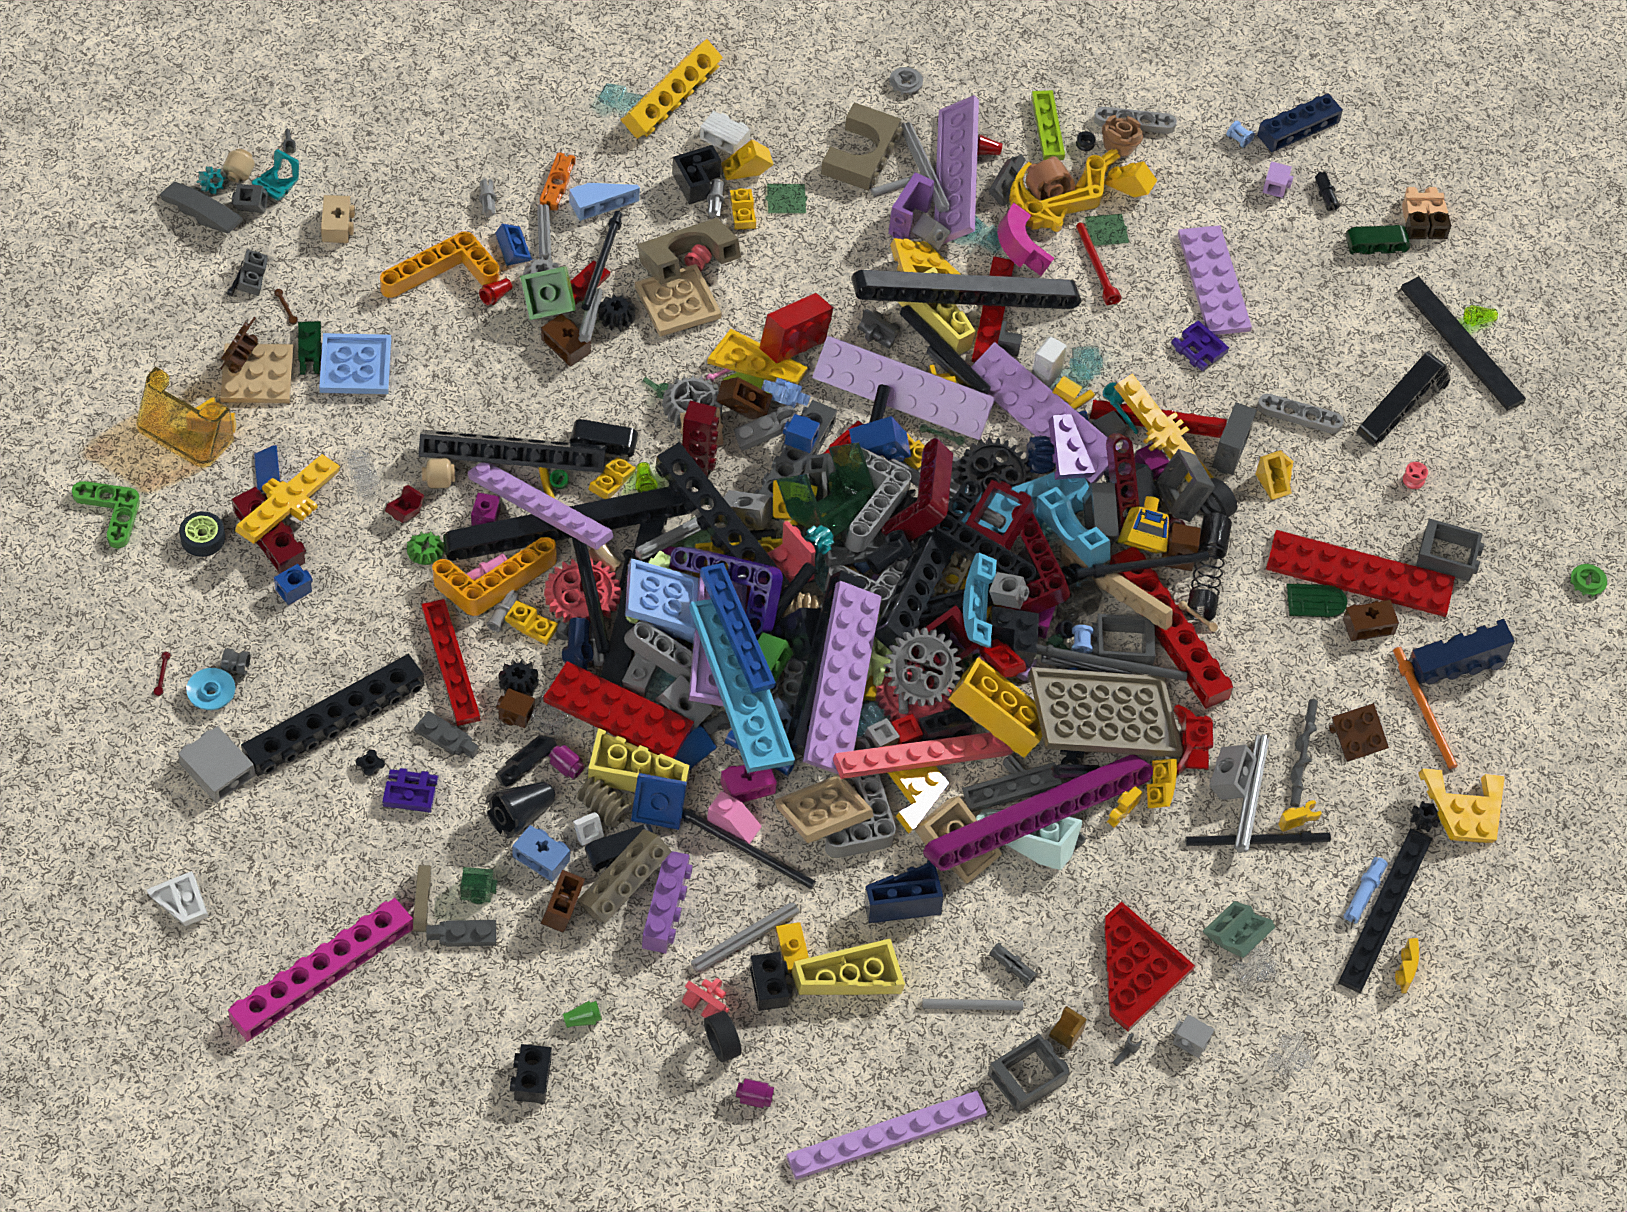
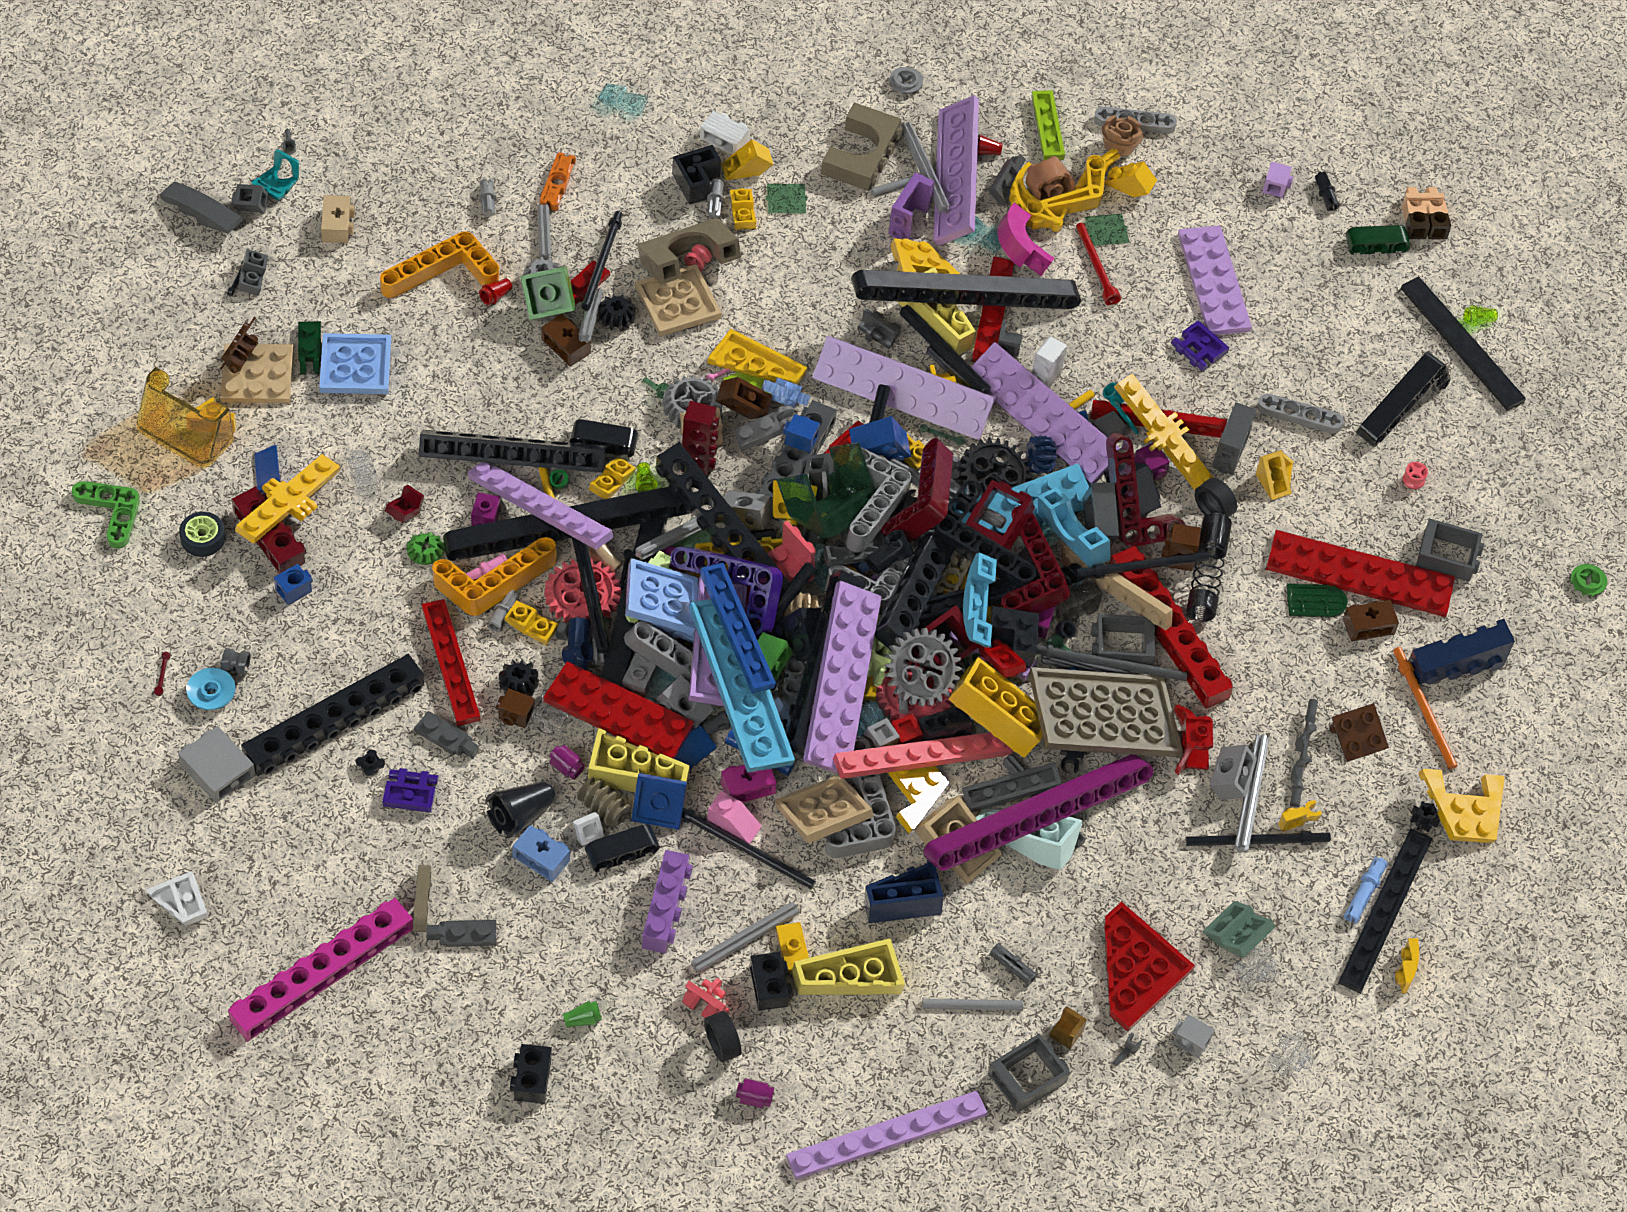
teal gear [196,166,226,194] -> none
tan head [223,149,255,183] -> none
reddish brown hinge [274,288,298,325] -> none
tan head [422,458,455,489] -> none
clear green brick [460,867,498,904] -> none
blue slope [495,223,532,266] -> none
black hinge [495,735,557,787] -> none
reddish brown brick [540,870,585,933] -> none
light blue slope [569,183,640,221] -> none
dark tan brick [577,829,672,924] -> none
yellow brick [620,39,723,138] -> none
red brick [759,293,834,364] -> none
teal gear [804,525,834,555] -> none
light grey brick [911,213,951,250] -> none
light grey brick [989,572,1029,609] -> none
wing [1049,414,1096,480] -> none
black axle [1051,764,1100,778] -> none
yellow slope [1052,376,1083,404] -> none
clear light blue brick [1069,345,1103,380] -> none
light blue bush [1071,625,1093,654] -> none
black bush [1076,131,1096,151] -> none
yellow plate [1107,786,1142,828] -> none
yellow torso [1117,496,1169,554] -> none
yellow slope [1147,759,1177,808] -> none
dark grey window [1154,449,1215,522] -> none
tan hinge [1178,601,1218,632] -> none
light blue bush [1226,120,1255,148] -> none
dark blue brick [1257,93,1343,153] -> none

